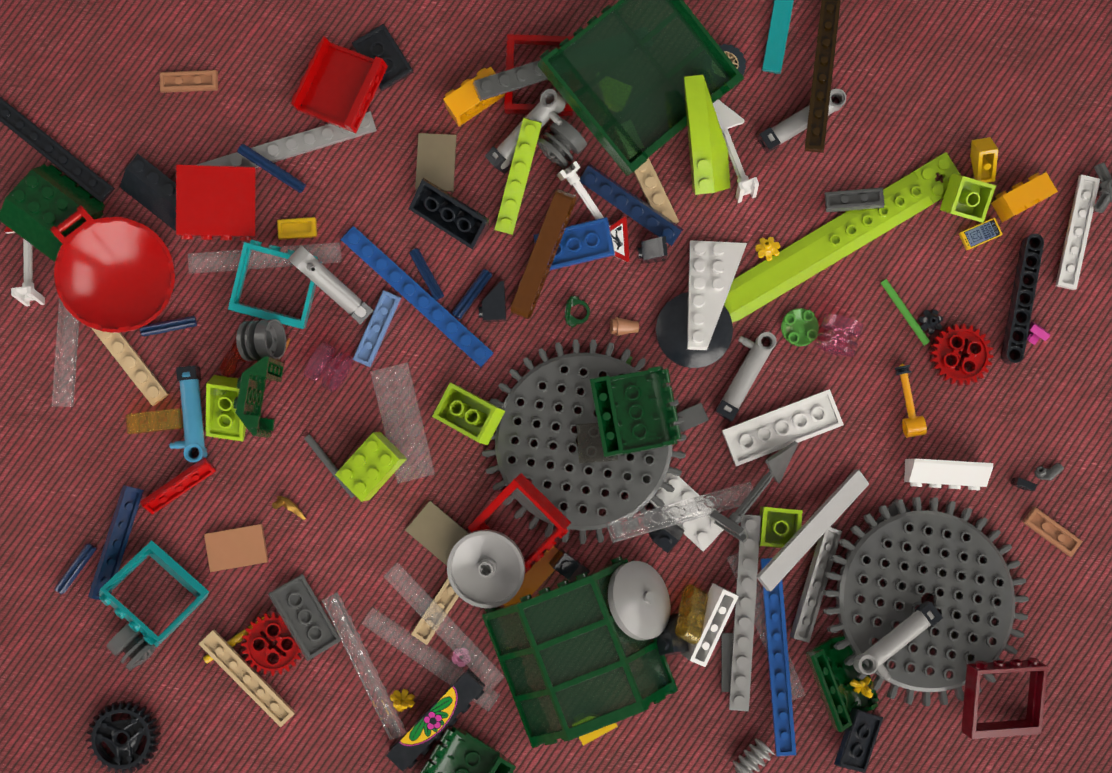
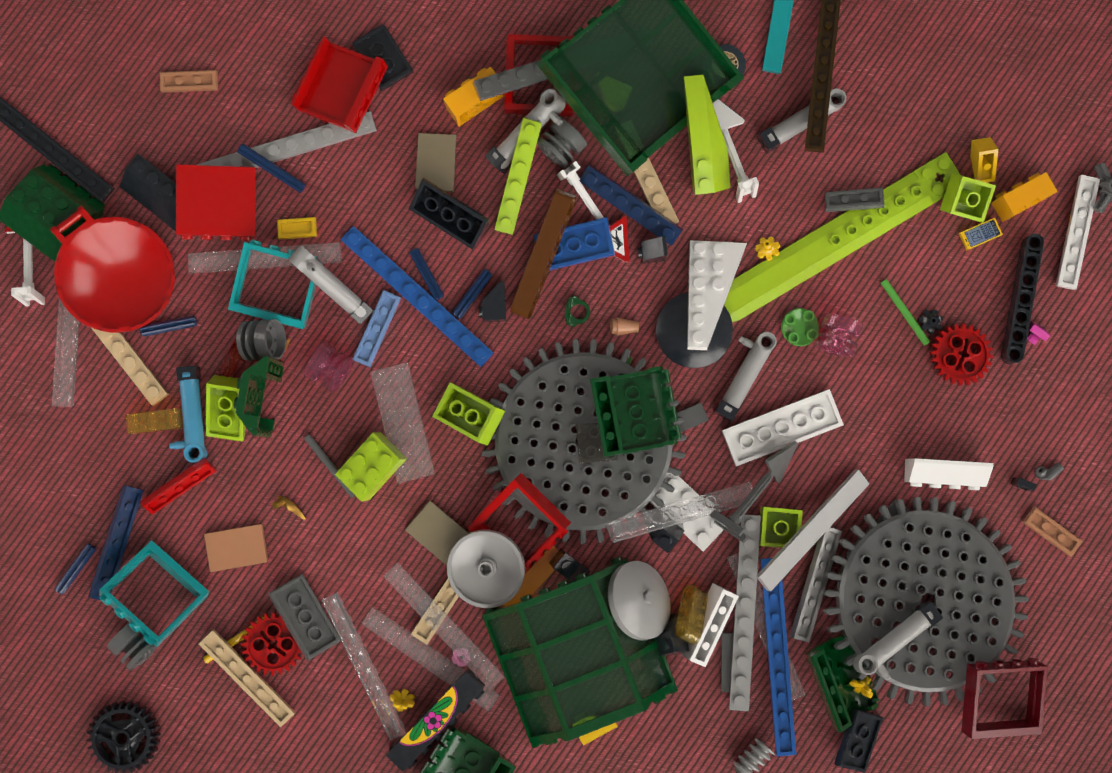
light orange piece [895,364,927,438] -> none

